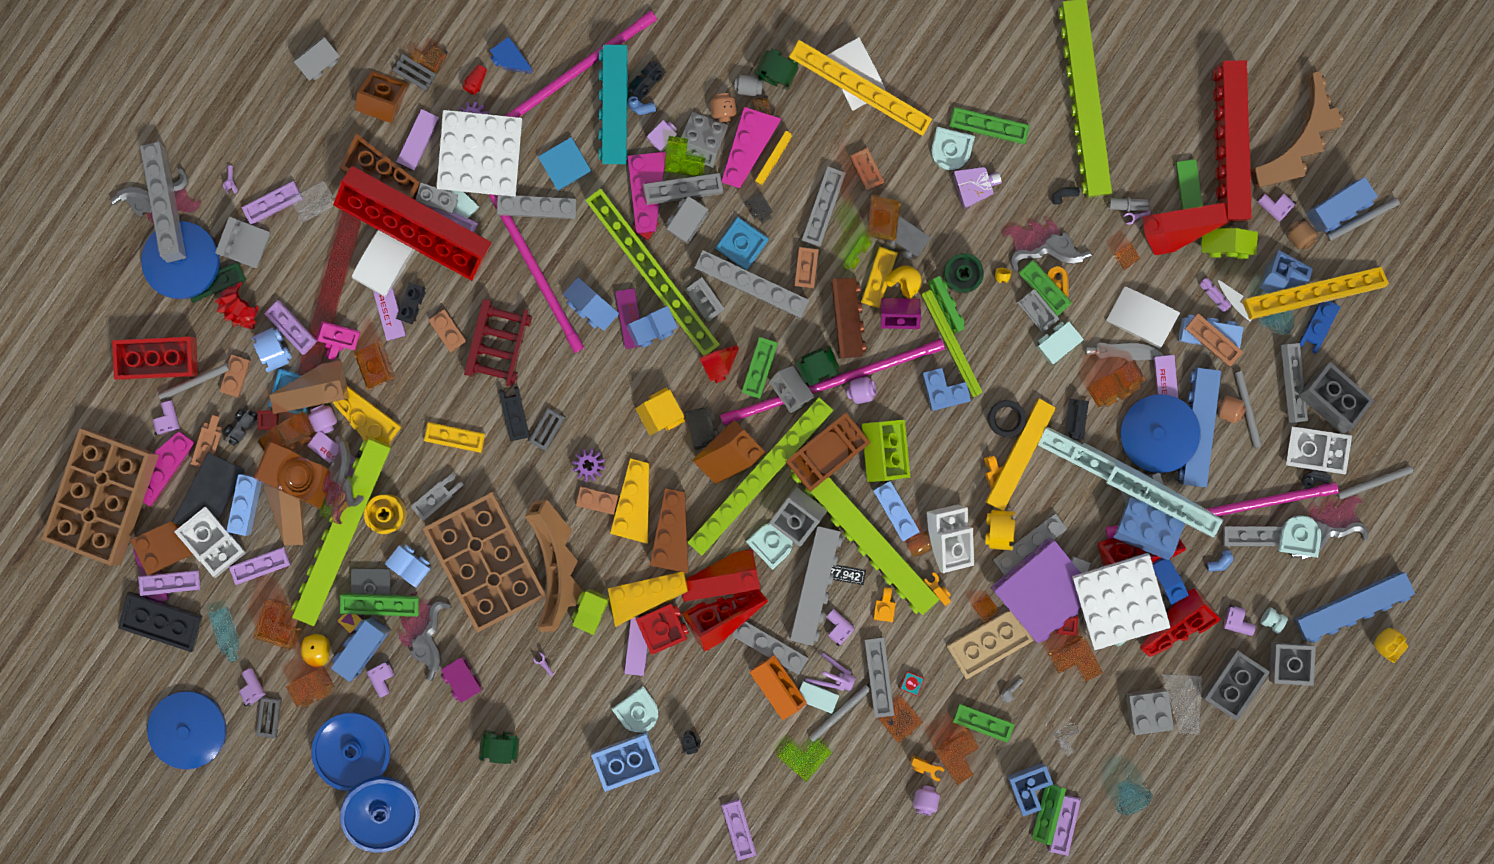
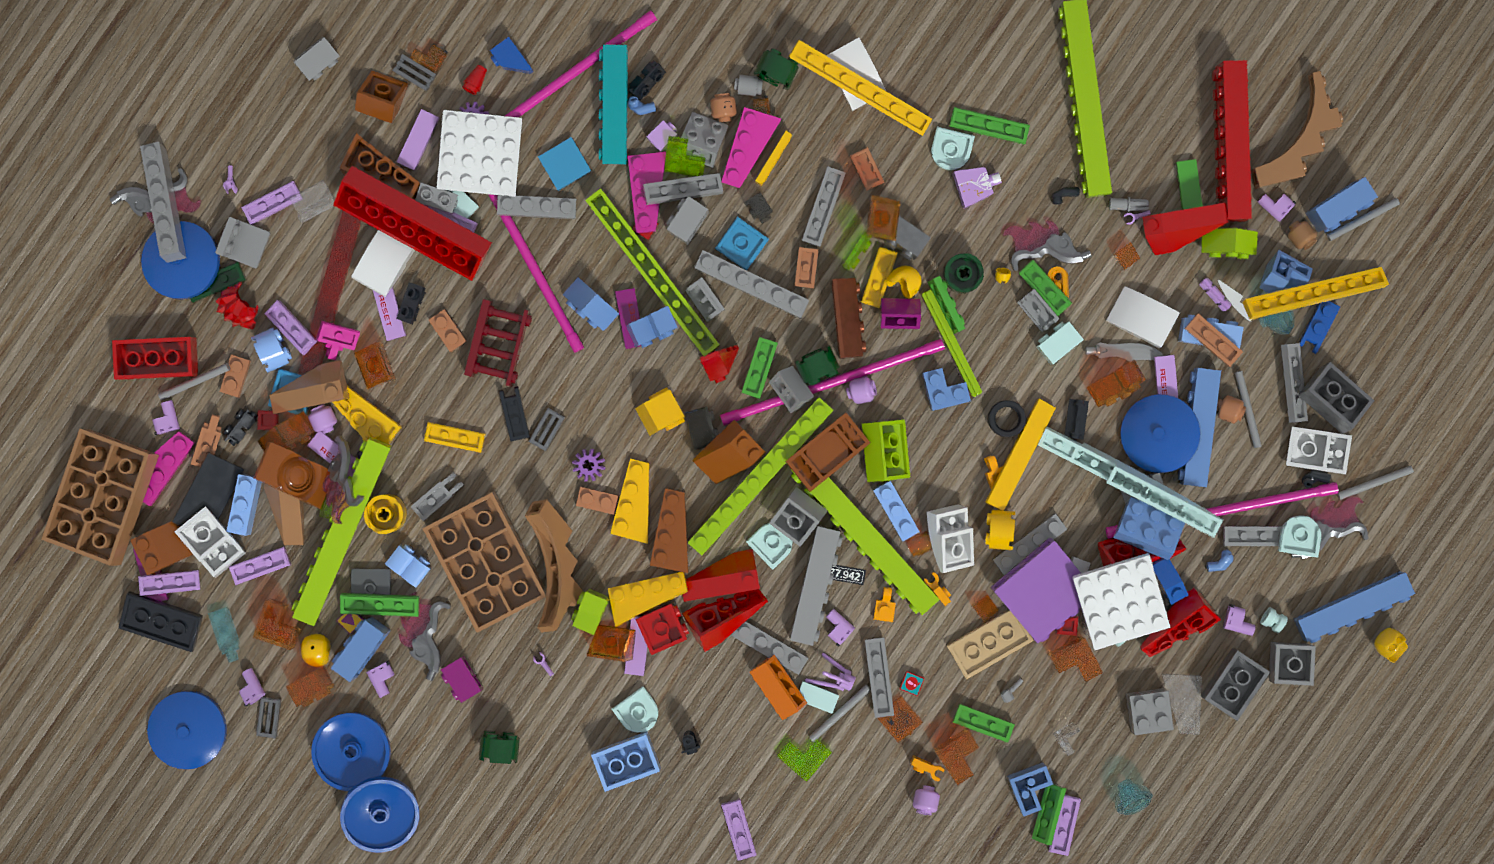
none -> clear orange slope [587,624,636,662]

